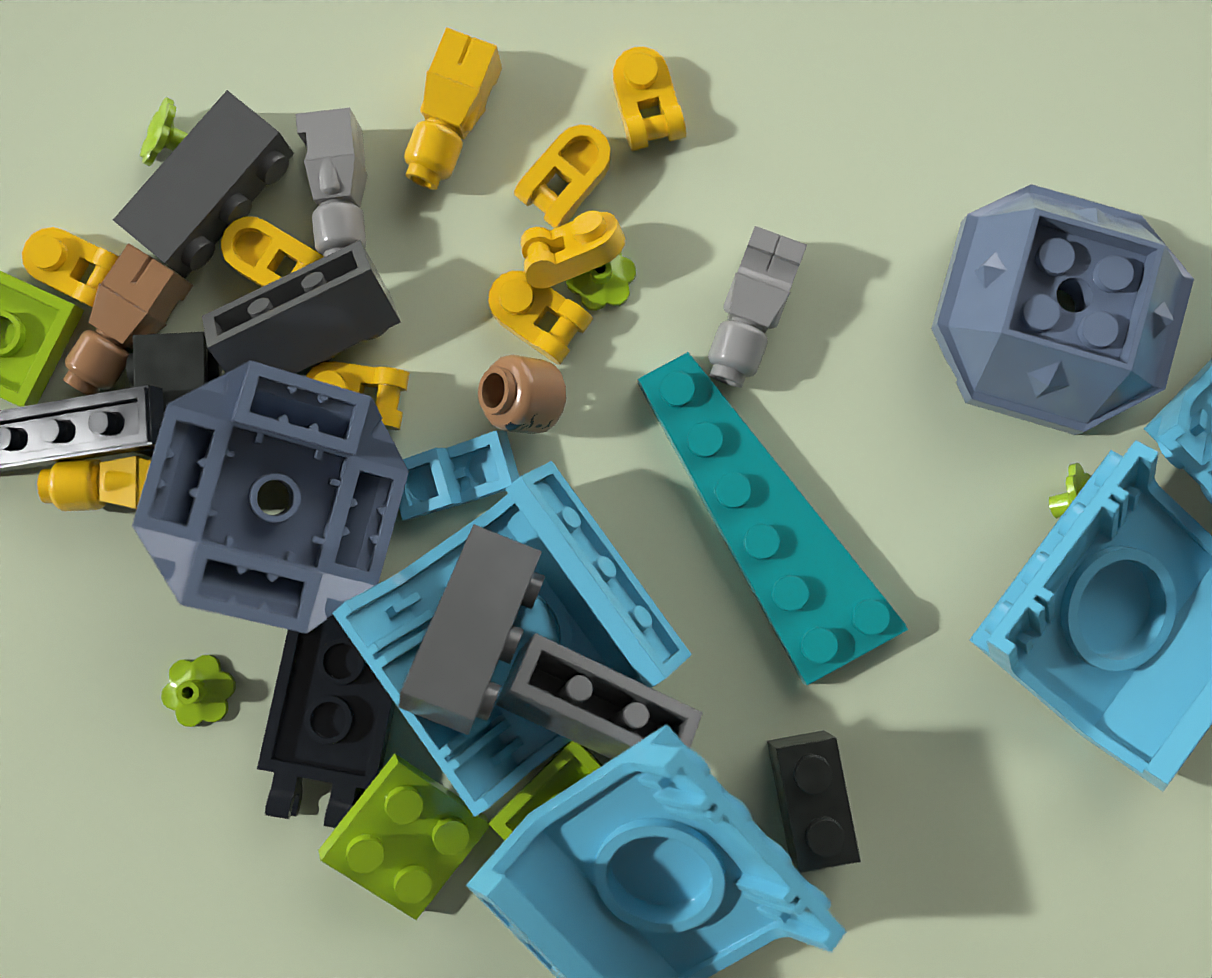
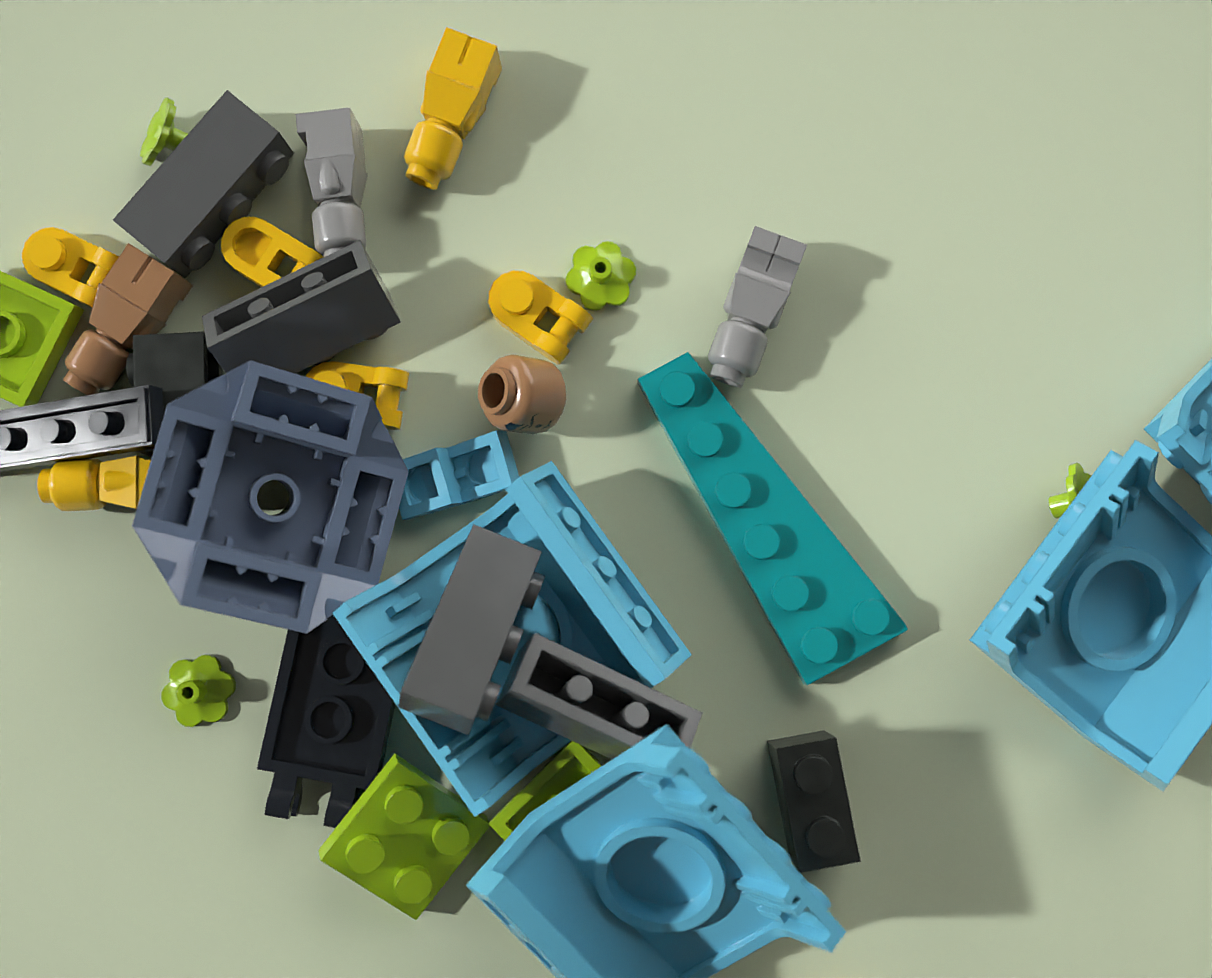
yellow plate [514,124,611,228] -> none
yellow plate [520,211,625,289] -> none
yellow plate [613,46,686,151] -> none
sand blue piece [931,184,1194,435] -> none

